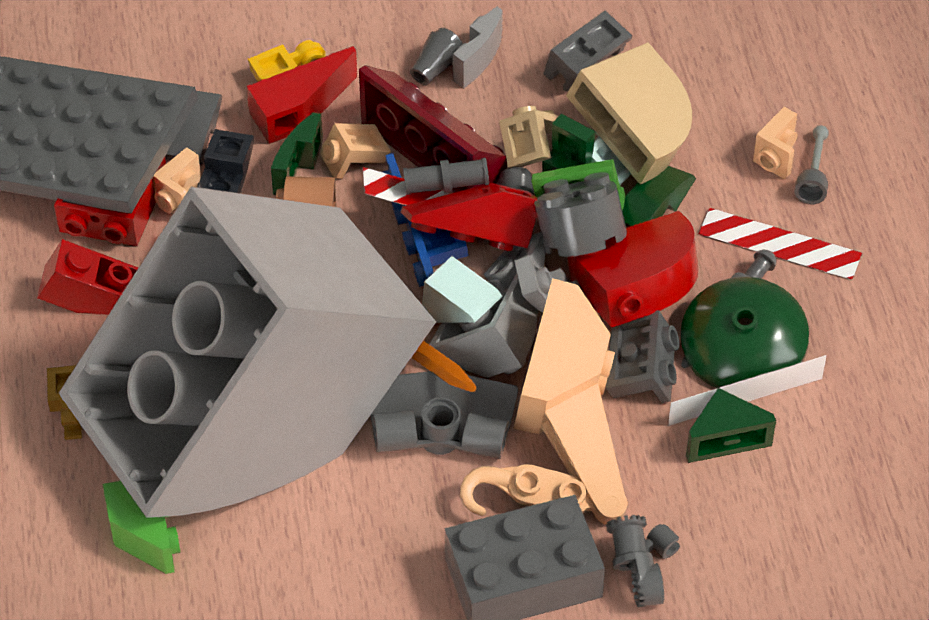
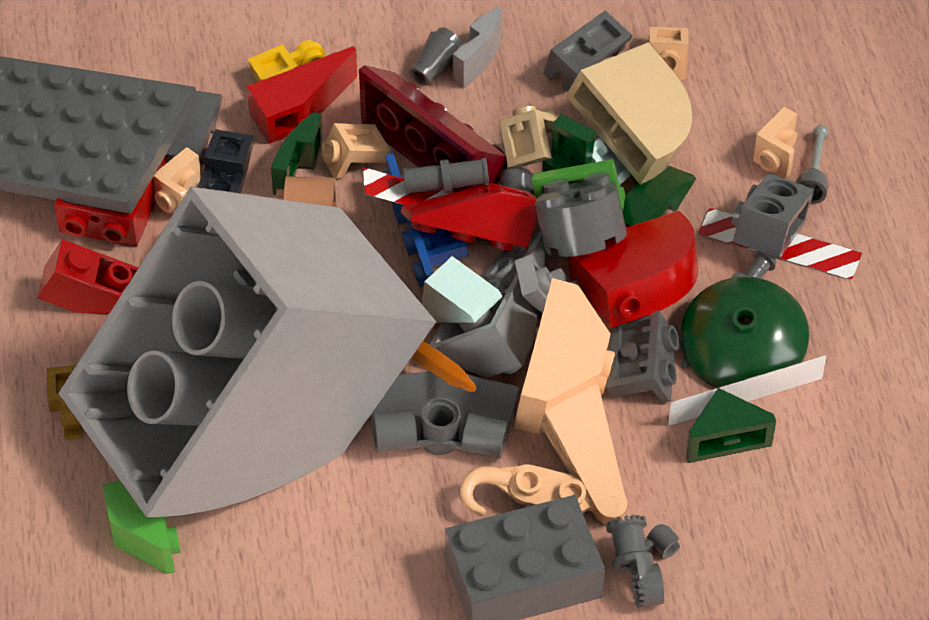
none -> light nougat bracket [649,27,689,80]
none -> dark grey brick [731,173,814,259]

